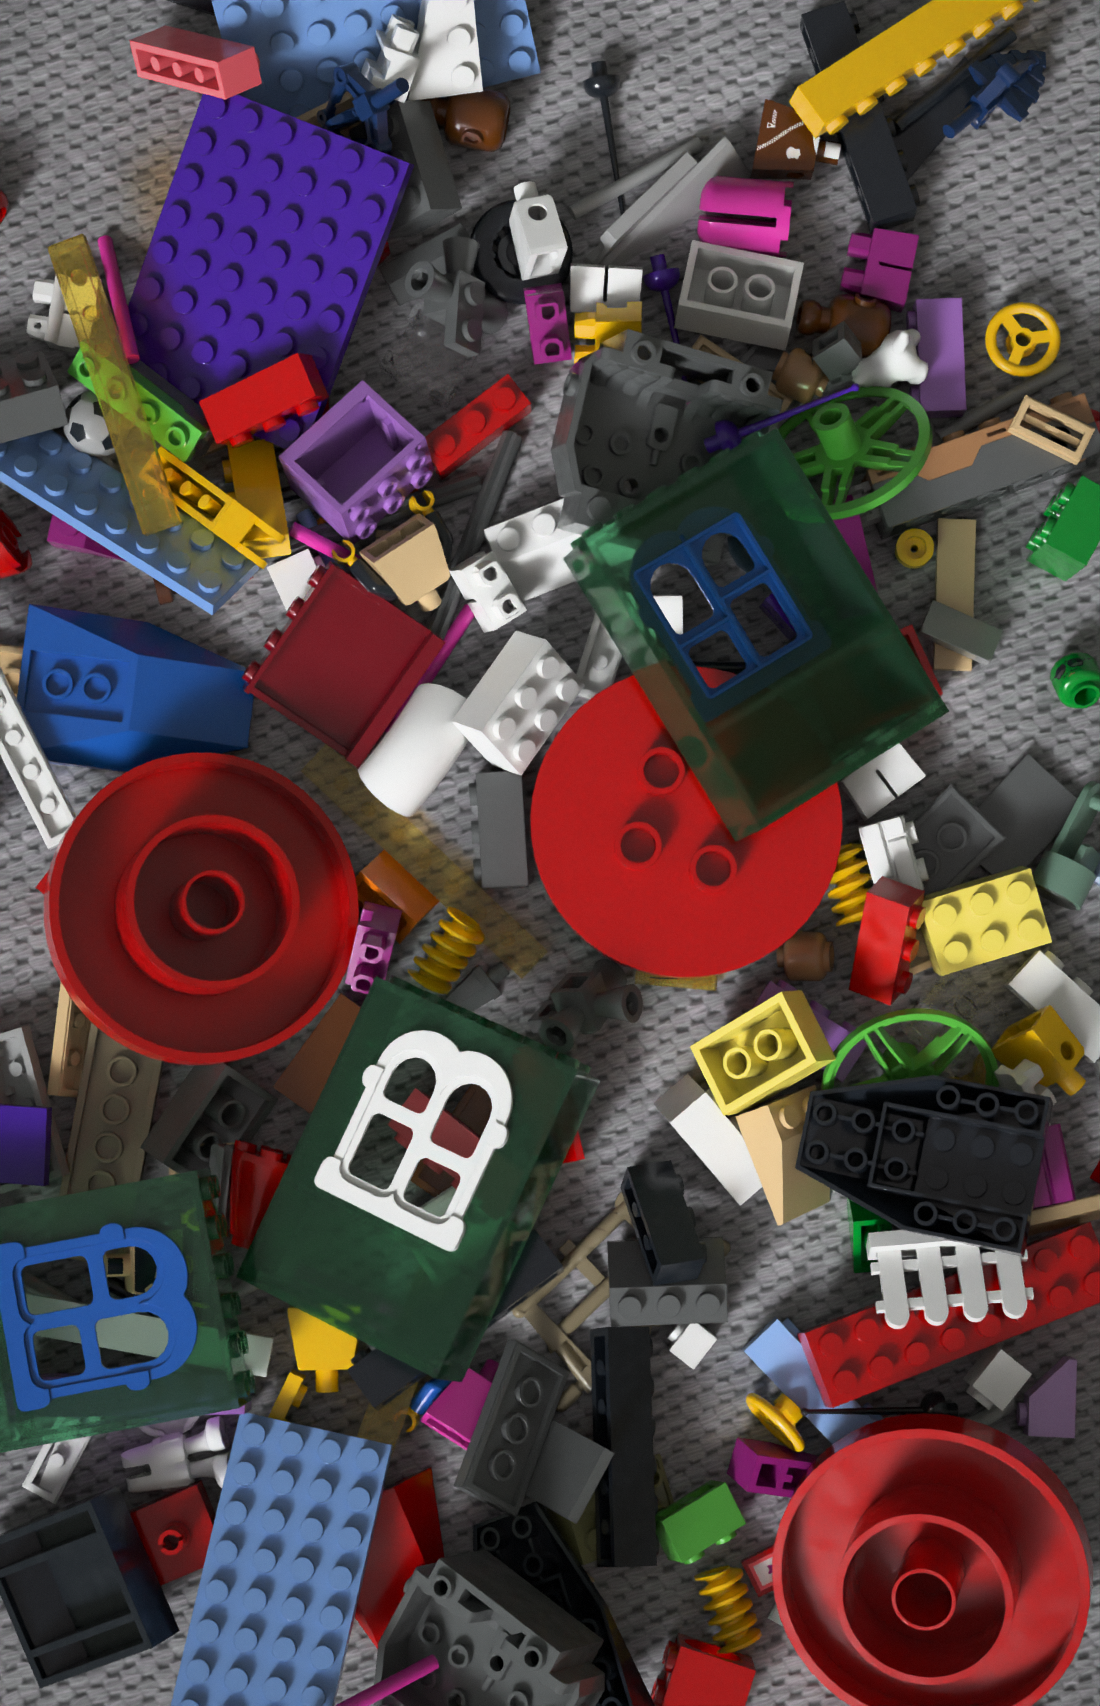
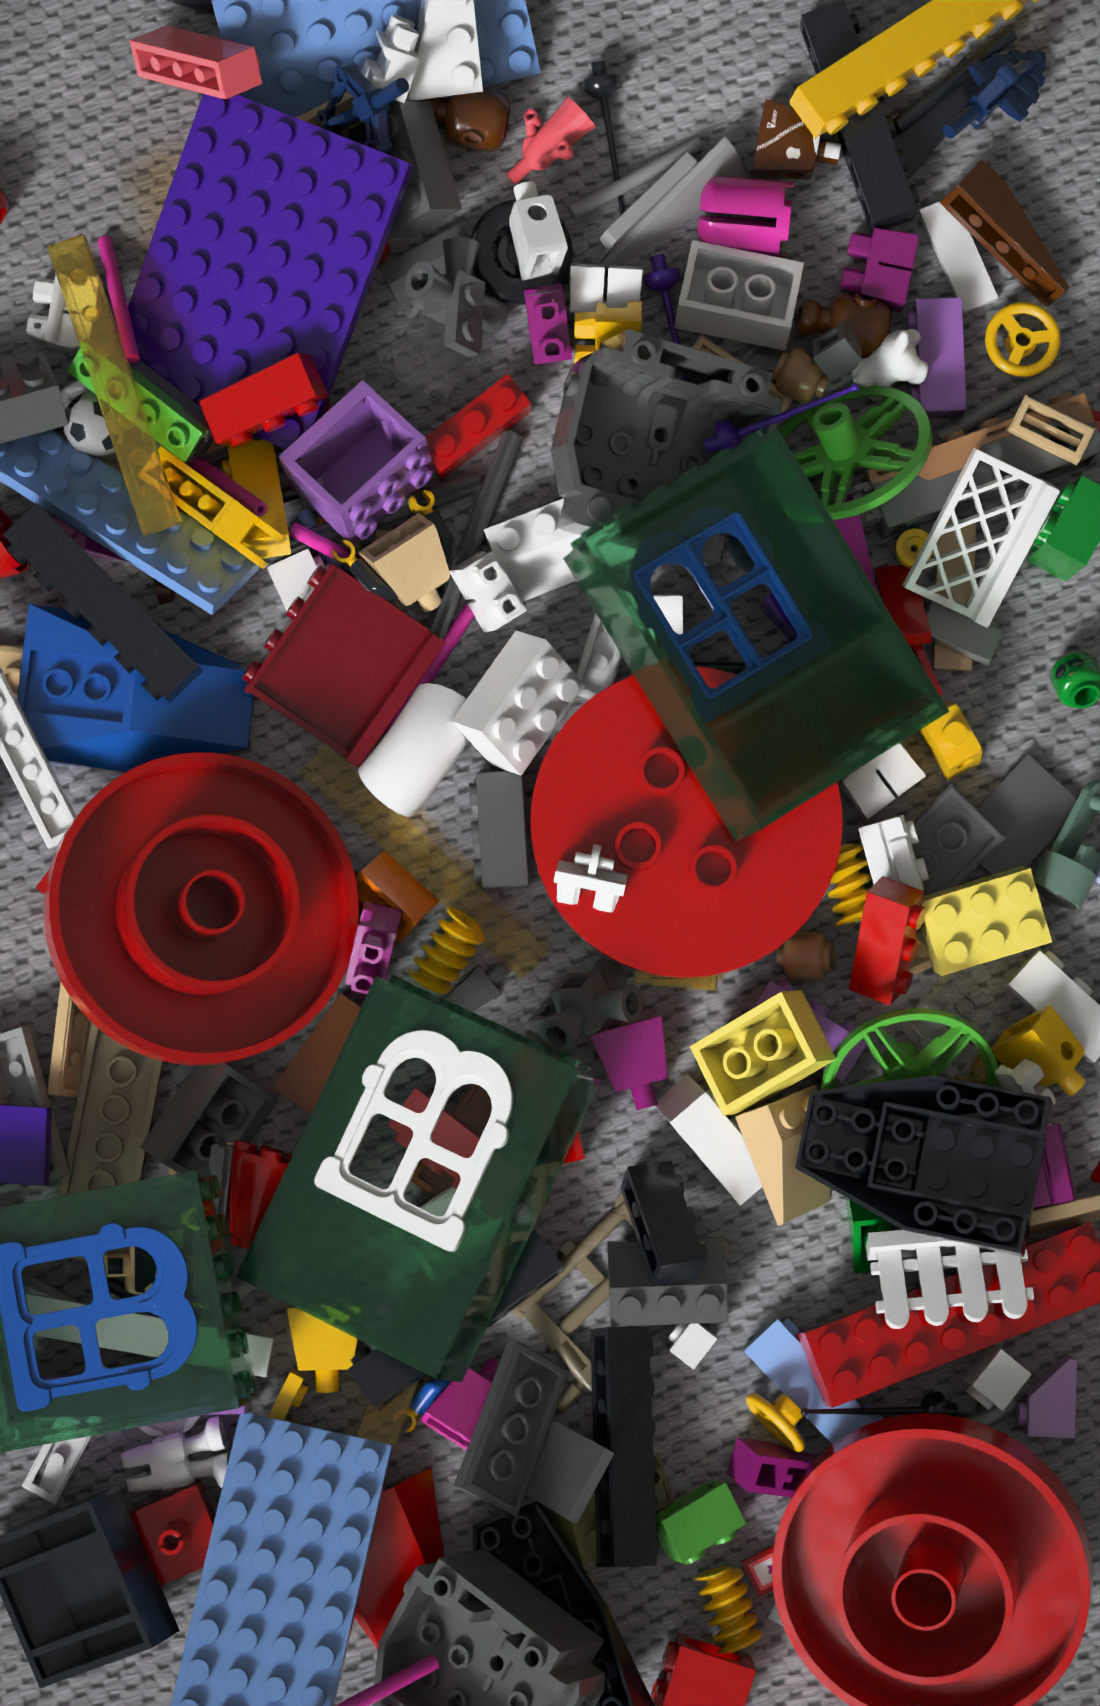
none -> black brick [3,502,203,703]
none -> dark pink piece [177,456,267,517]
none -> coral piece [505,96,596,185]
none -> white hips [554,844,628,913]
none -> magenta torso [590,1016,668,1110]
none -> red tile [875,565,931,648]
none -> white fence [903,448,1060,628]
none -> yellow torso [912,701,983,782]
none -> white tile [918,201,998,315]
none -> reddish brown slope [940,159,1069,307]

